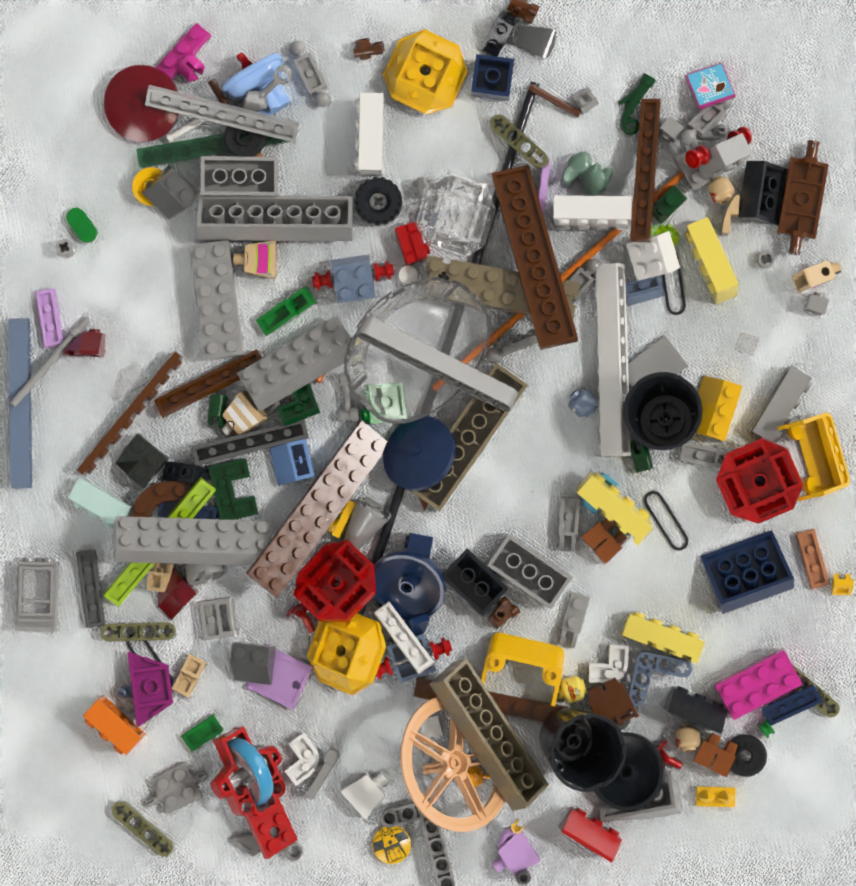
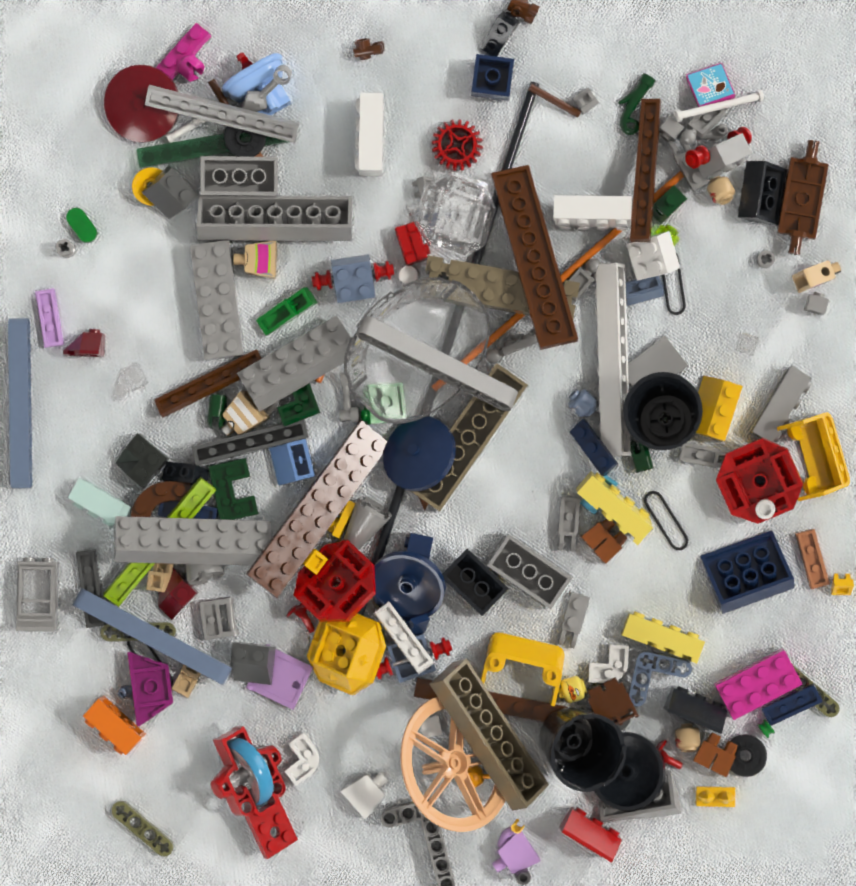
light grey bar [9,317,91,407] -> none
reddish brown plate [77,352,183,475] -> none
light grey plate [146,762,208,815] -> none
green tile [181,714,224,752] -> none
light grey piece [229,833,303,861] -> none
light grey plate [290,41,330,107] -> none
light grey hinge [305,749,339,800] -> none
black bush [354,177,402,227] -> none
yellow dish [372,826,411,864] -> none
yellow piece [383,29,468,115] -> none
reddish brown plate [487,596,520,629] -> none
olive beam [490,115,549,169] -> none
dark grey piece [512,22,556,59] -> none
lavender tile [538,160,550,217] -> none
sand green animal [562,151,613,196] -> none
light yellow wedge [684,217,739,304] -> none
tan slope [720,195,740,236] -> none
none -> sand blue beam [72,588,232,685]
none -> yellow tile [303,549,328,575]
none -> red gear [432,119,483,171]
none -> dark blue plate [569,419,618,476]
none -> white bar [674,90,764,122]
none -> white tile [755,499,775,519]

